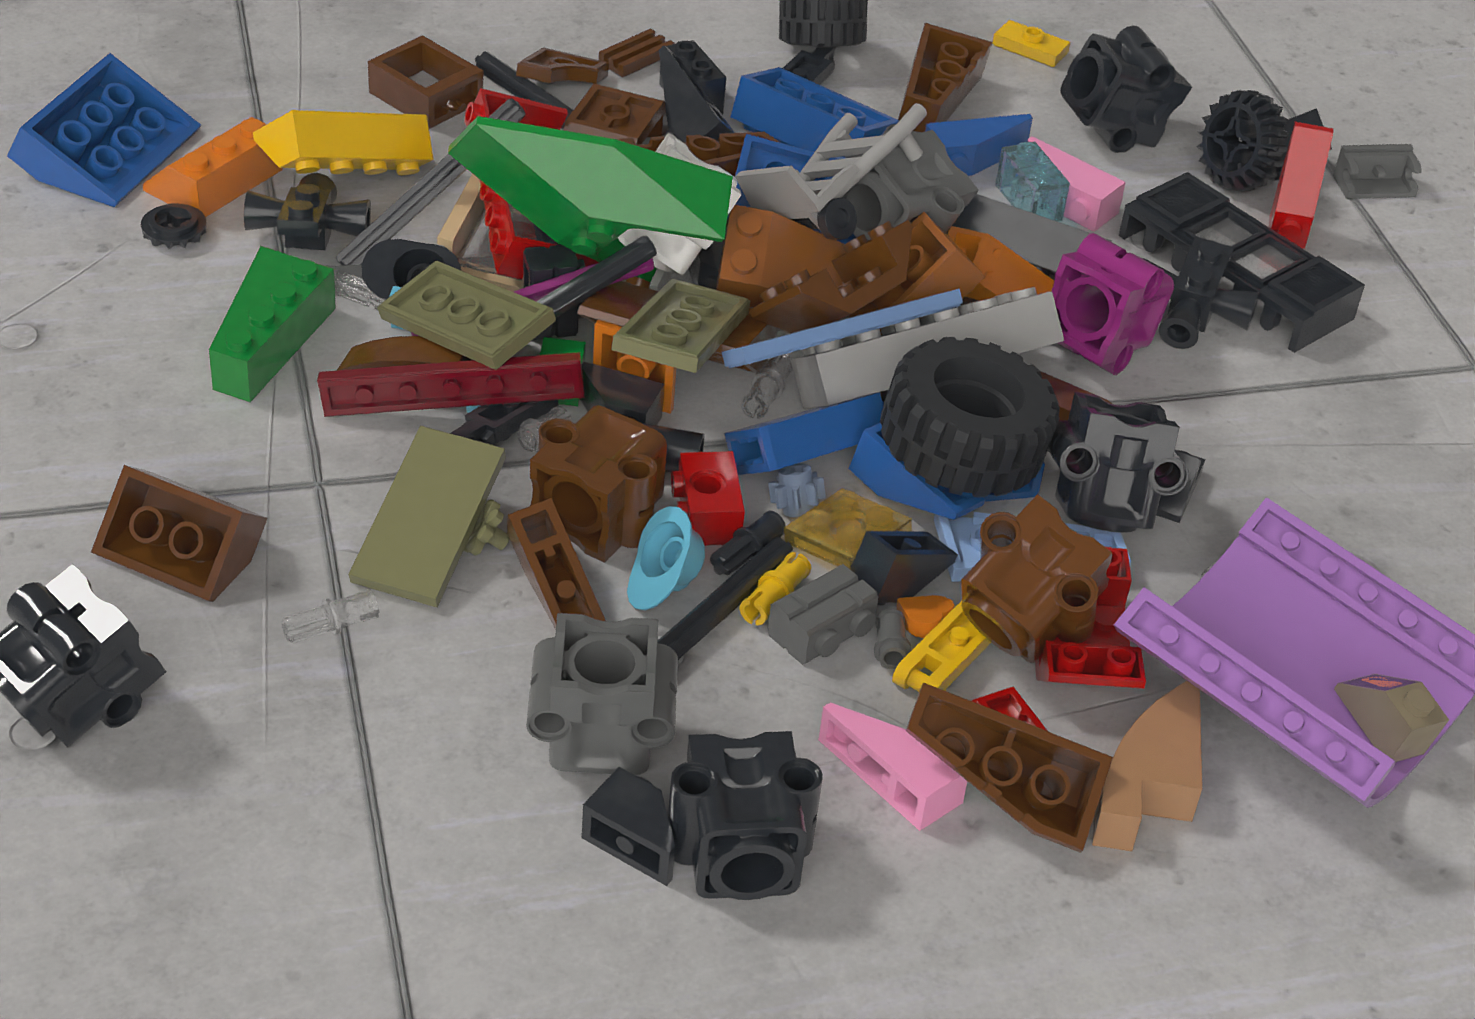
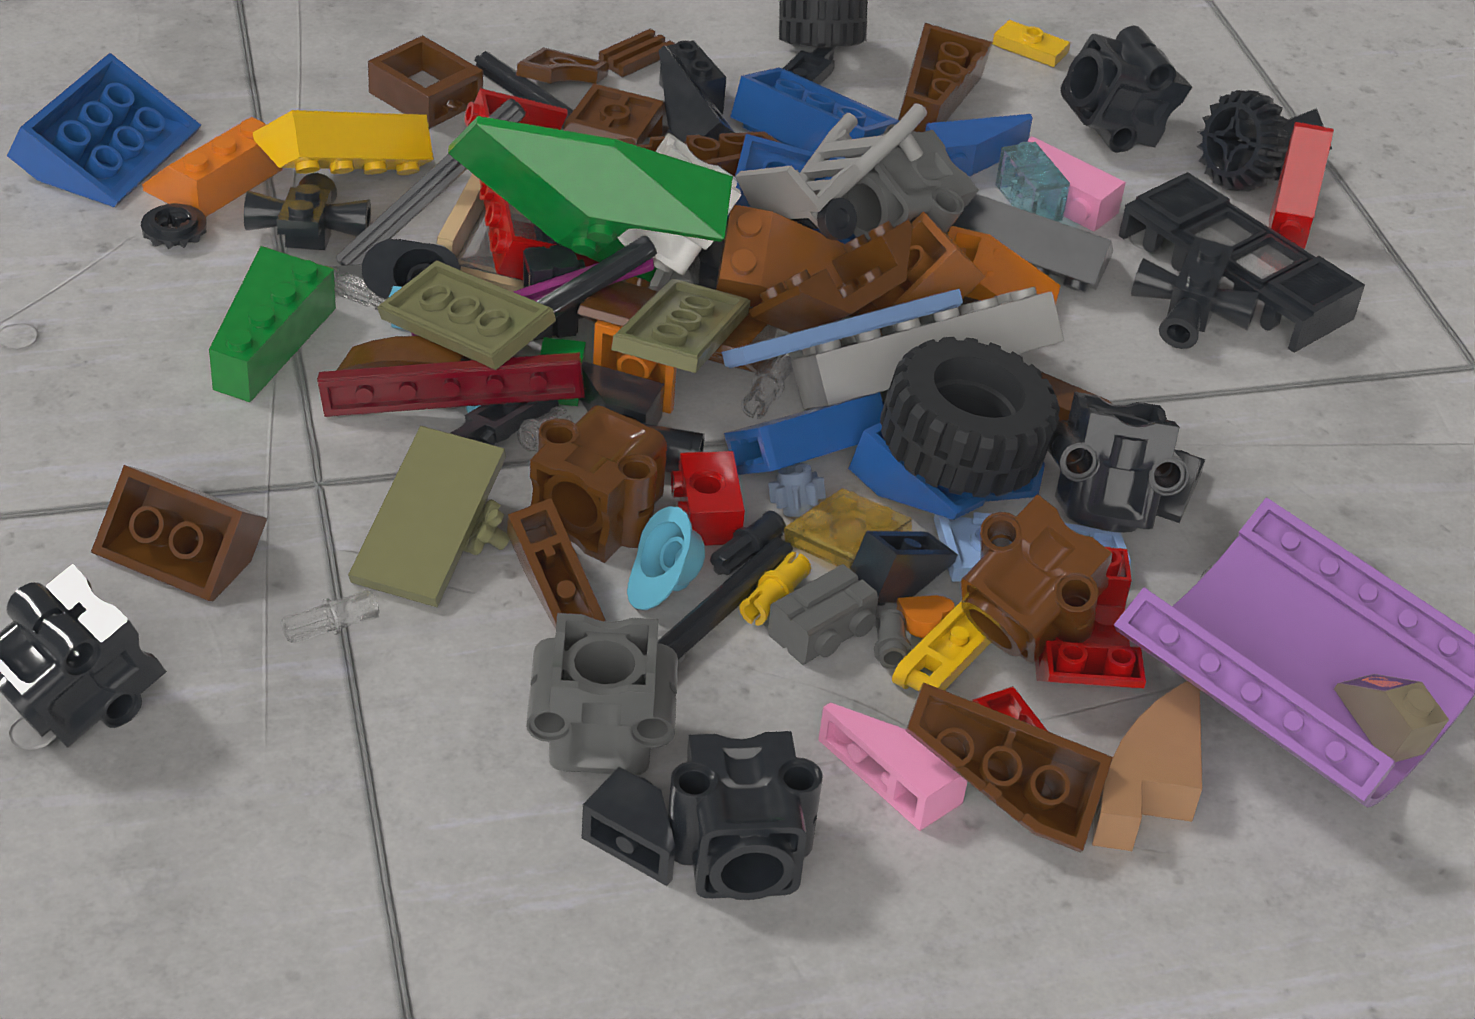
magenta piece [1052,233,1174,375] -> none
dark grey hinge [1333,144,1422,199] -> none

